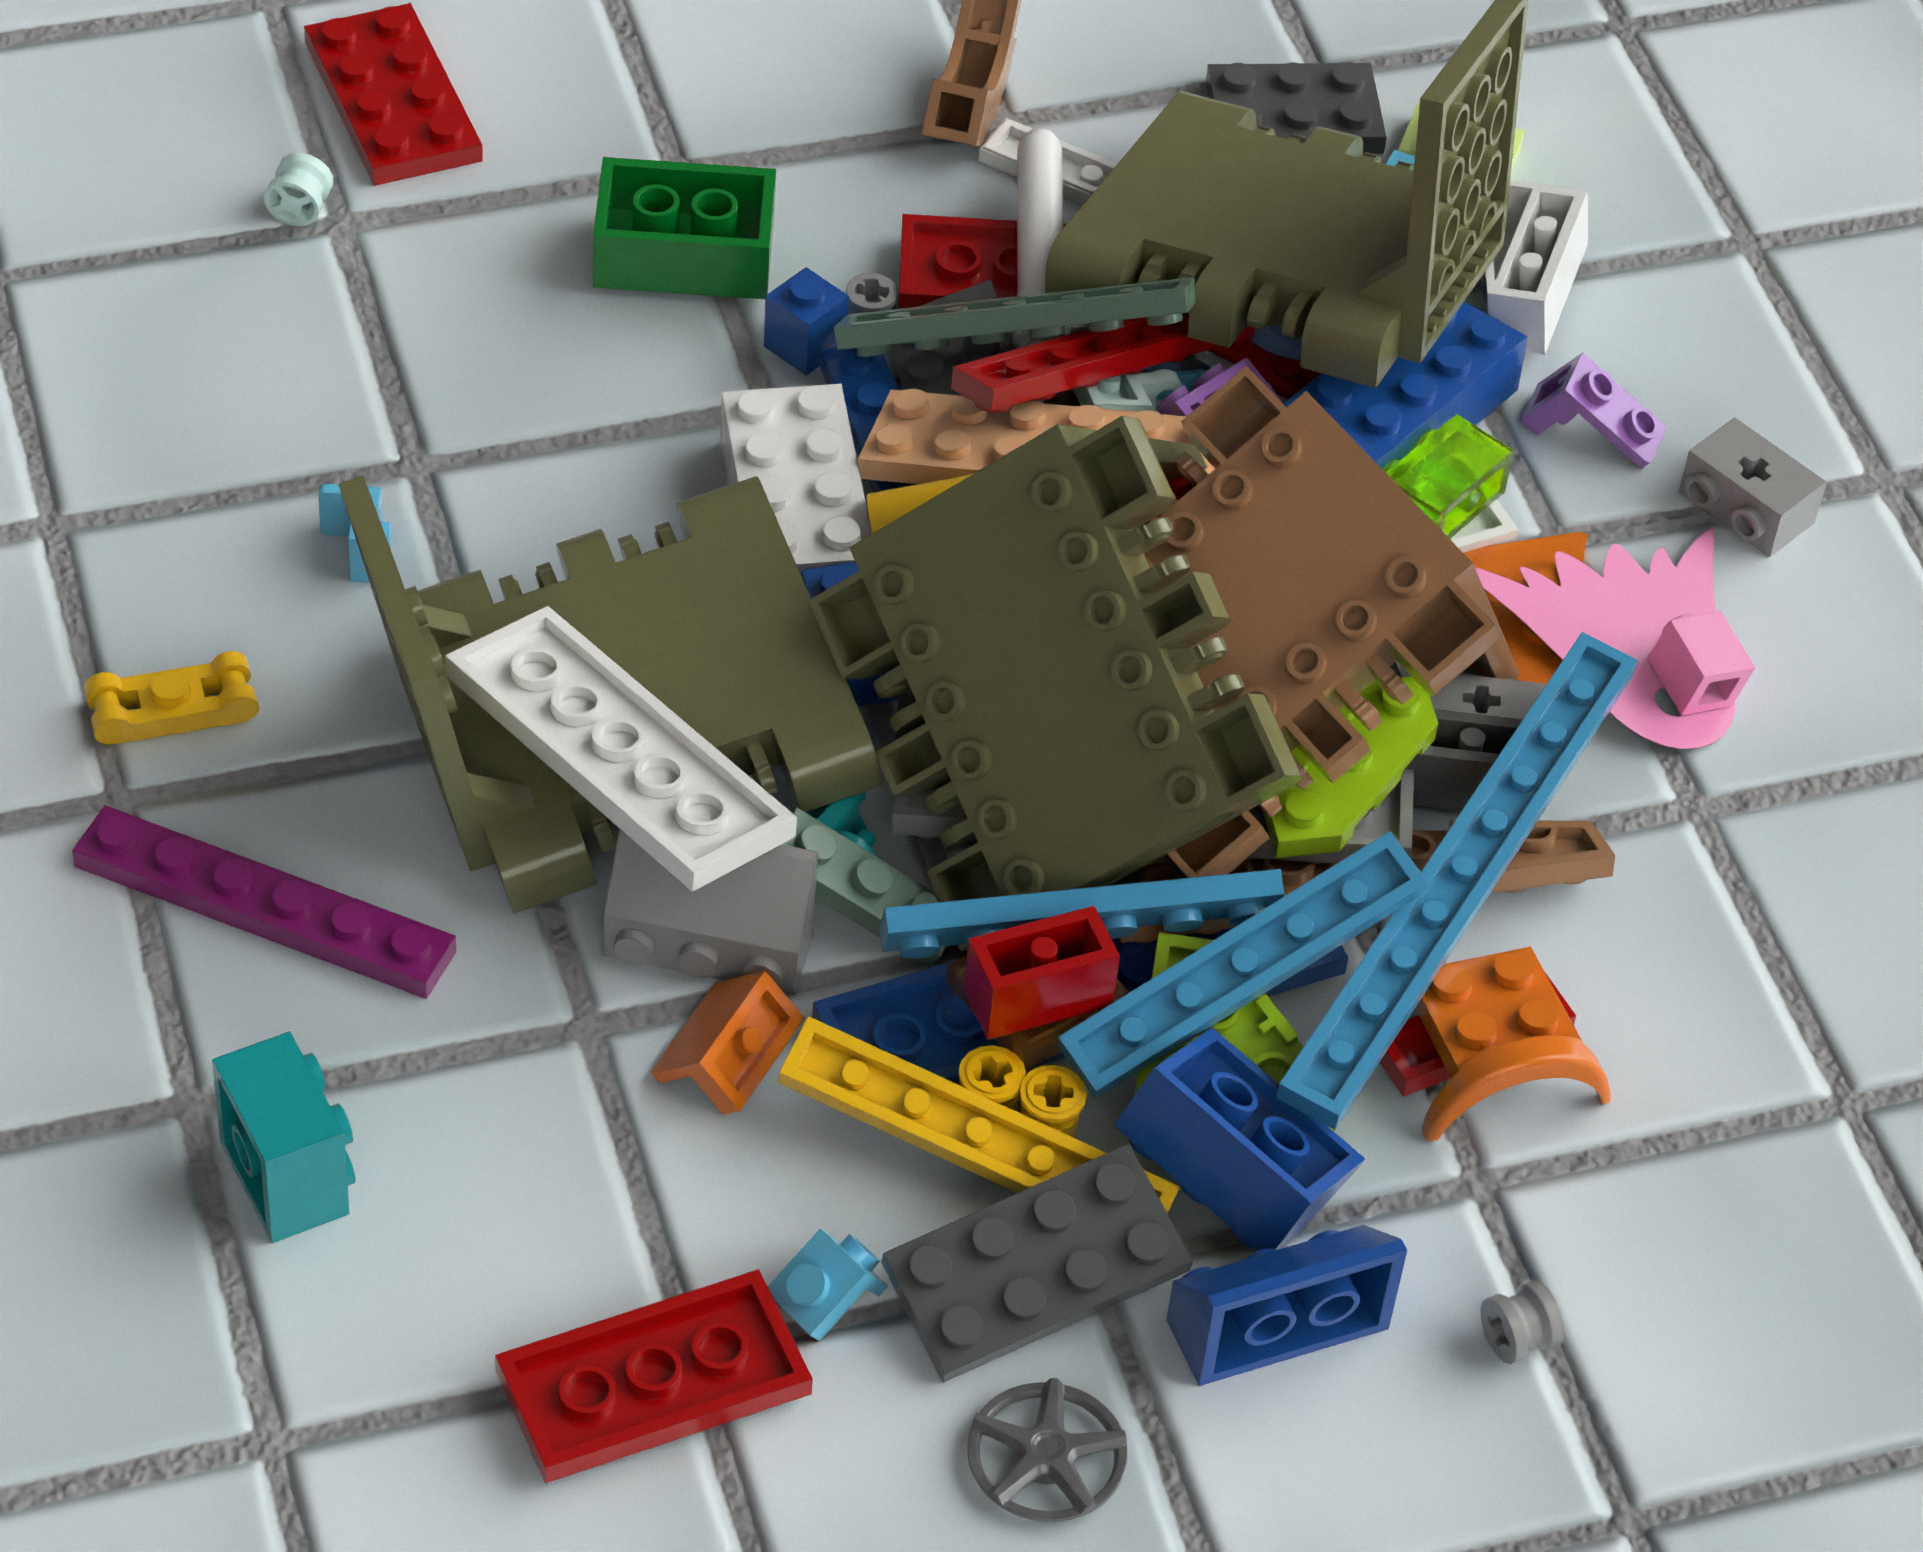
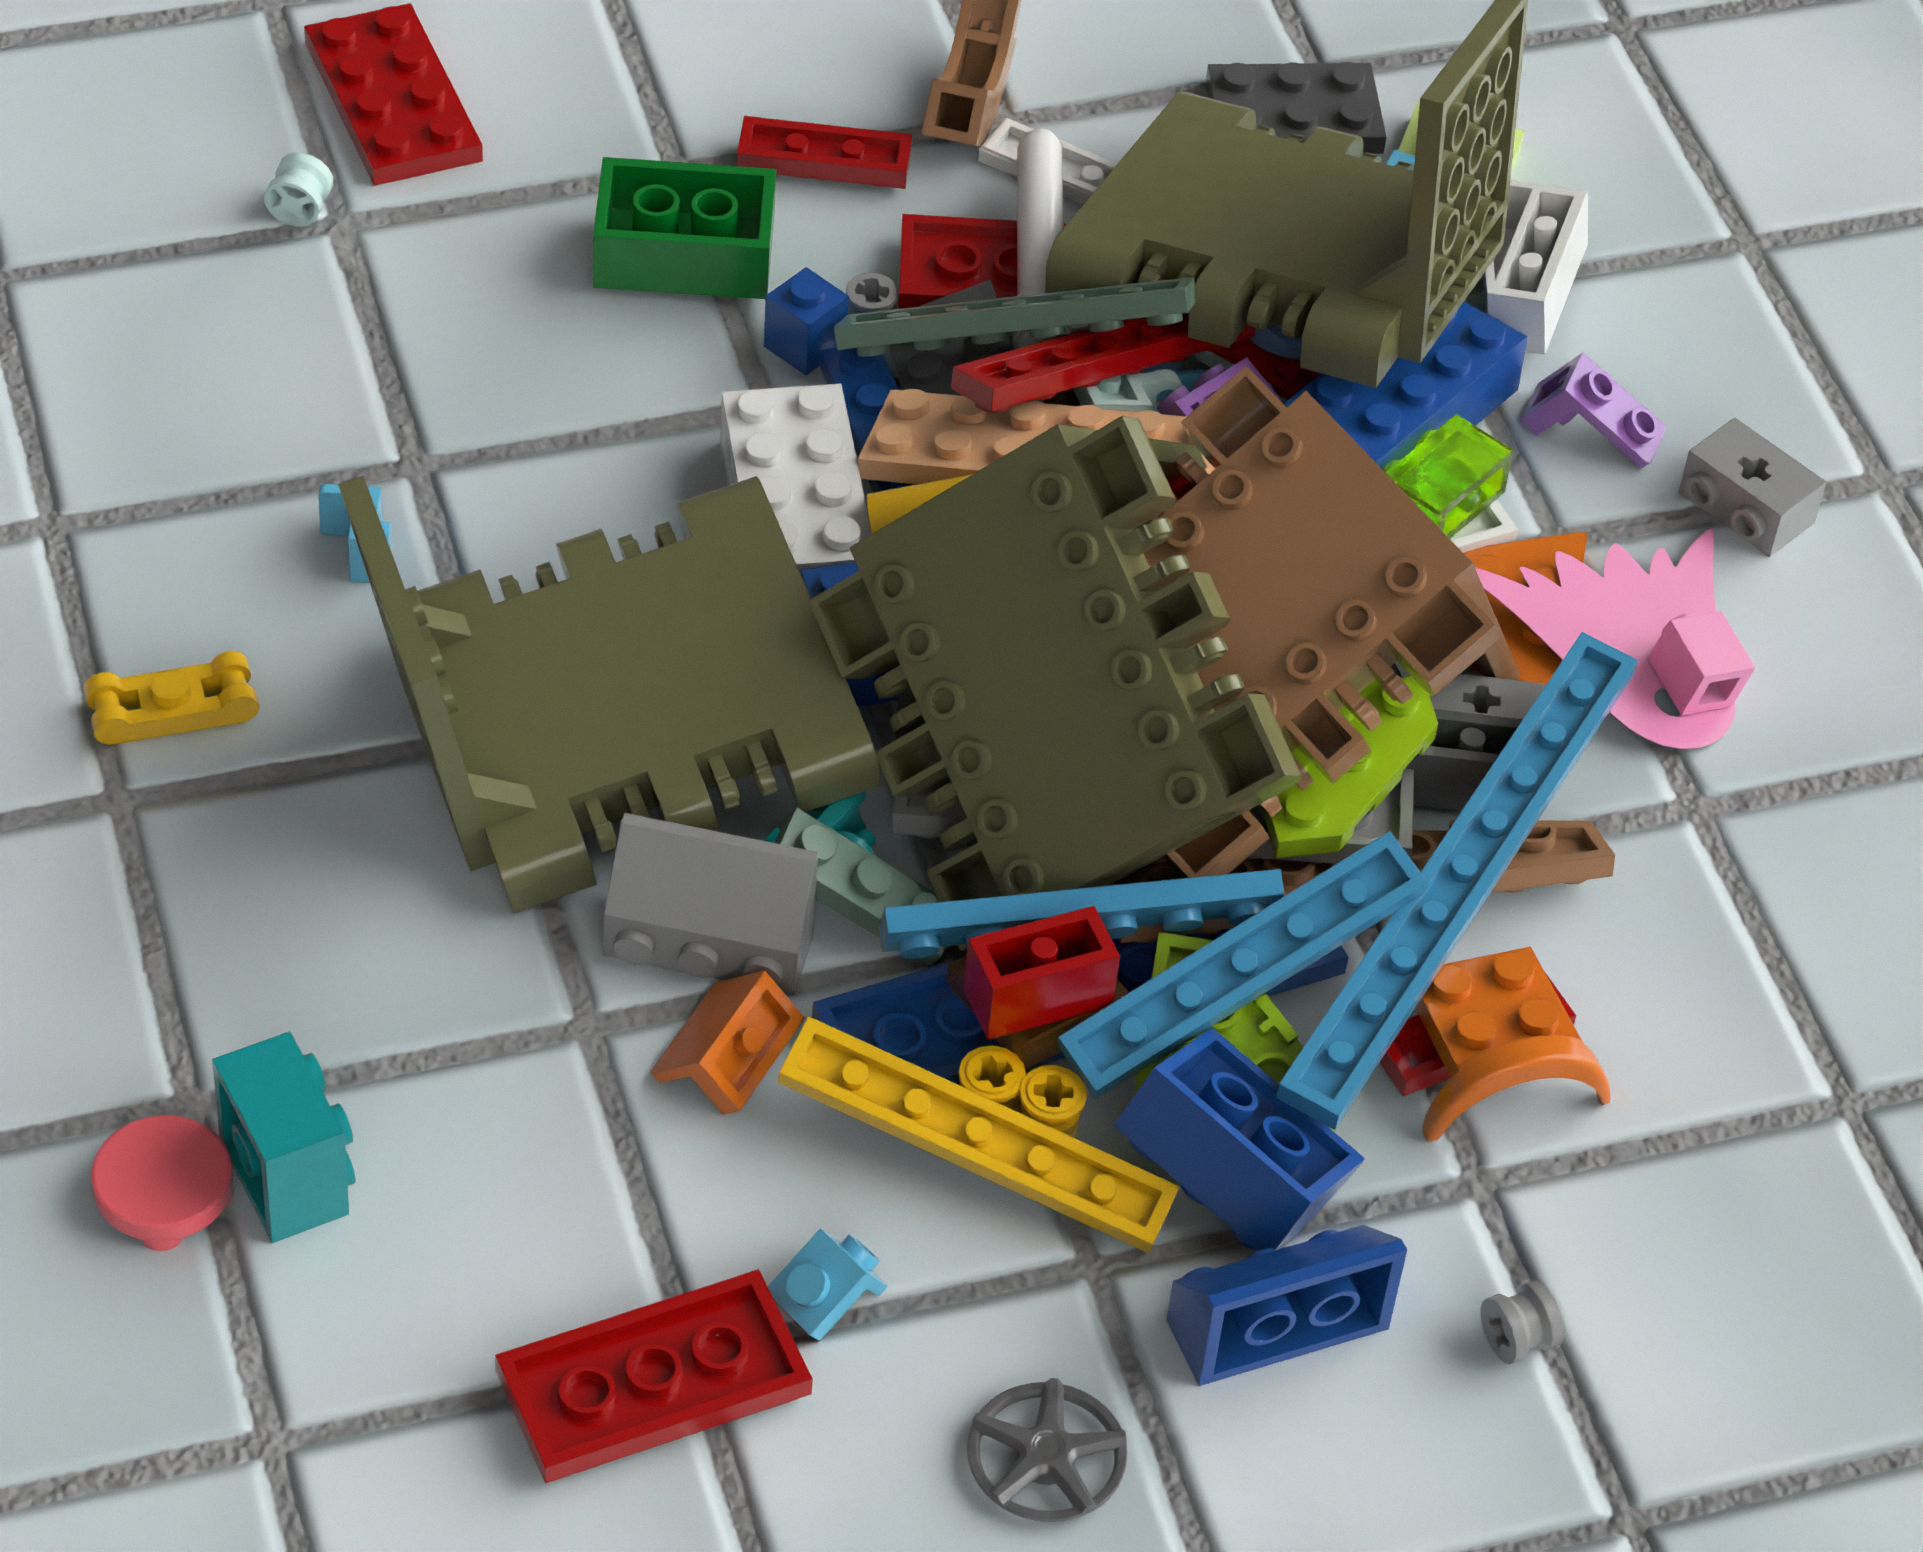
magenta plate [72,805,456,999] -> none
white plate [445,606,797,892] -> none
dark grey plate [881,1144,1193,1383] -> none
none -> coral tile [91,1115,234,1251]
none -> red plate [736,116,912,189]

